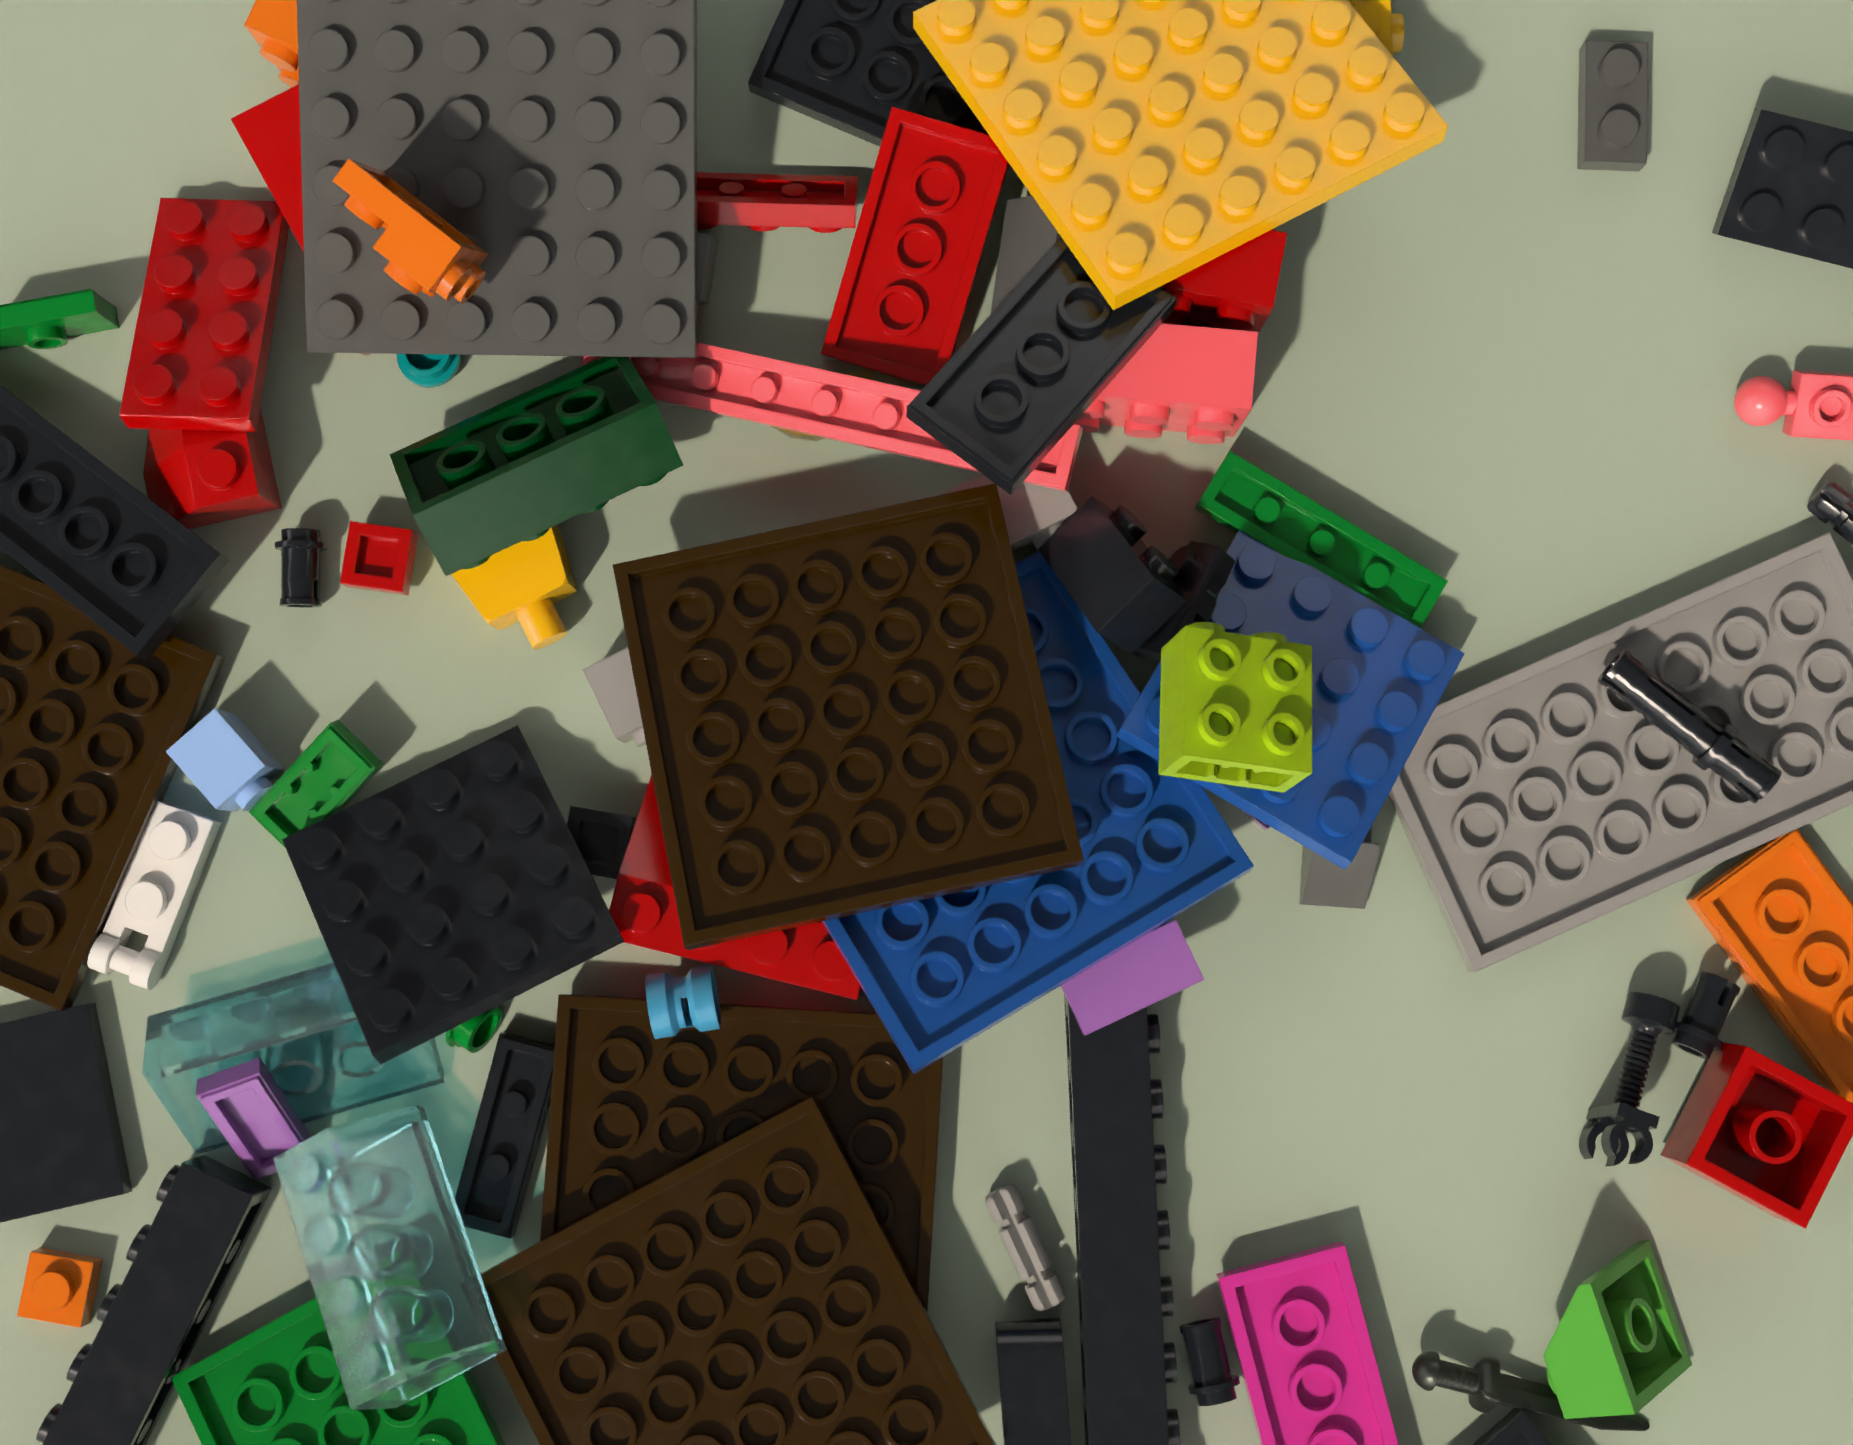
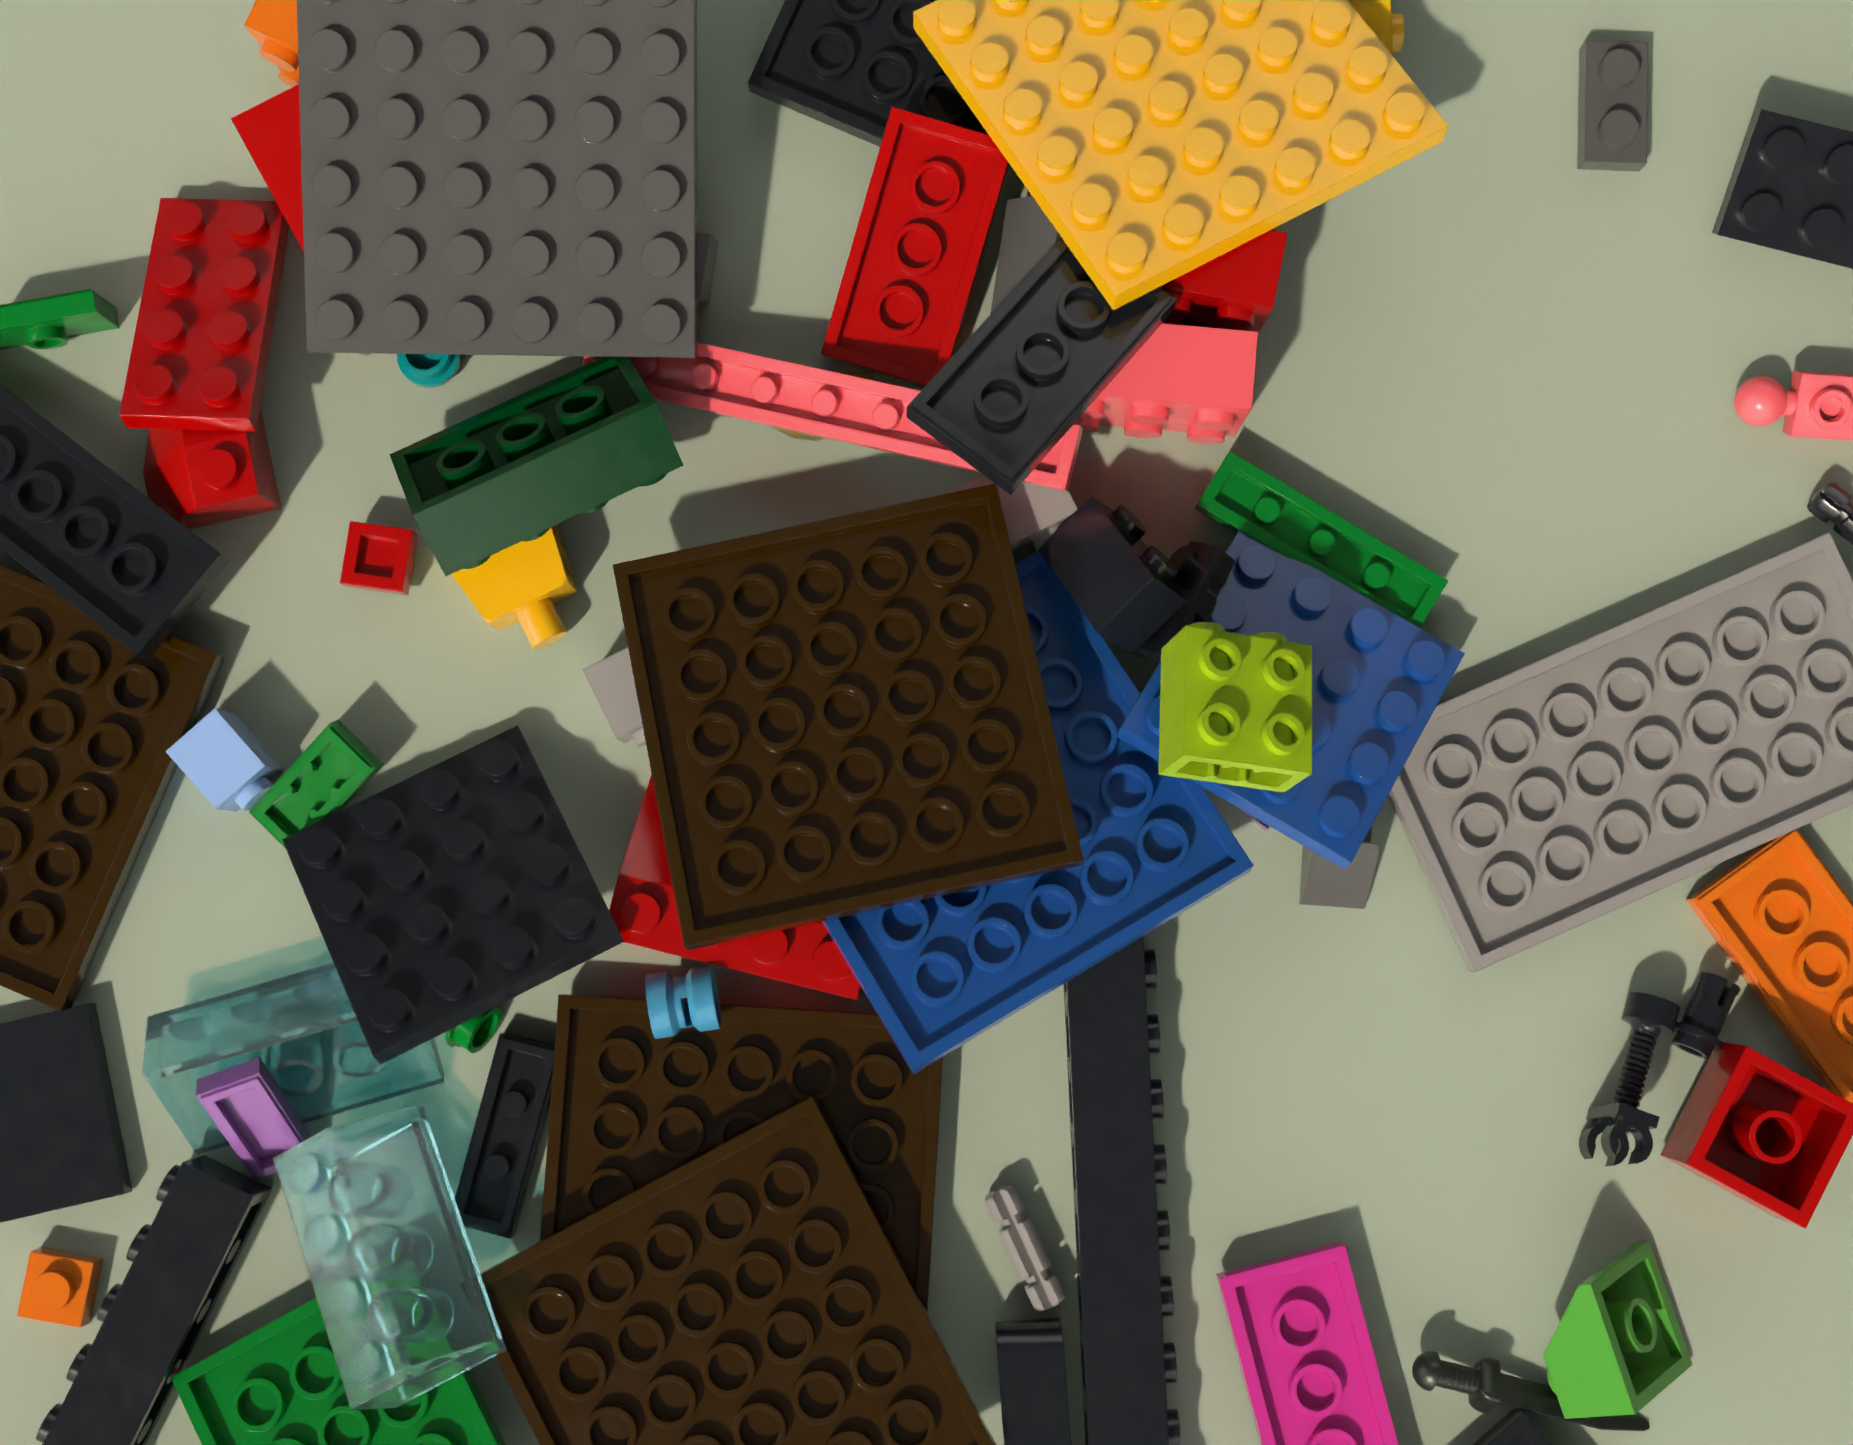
white plate [87,801,221,990] -> none
black pin [275,528,327,608] -> none
orange plate [332,158,489,303] -> none
black plate [567,806,637,879] -> none
red plate [697,172,858,233] -> none
medium lavender tile [1061,919,1204,1036] -> none
black pin [1179,1317,1240,1406] -> none
black pin [1597,649,1782,803] -> none

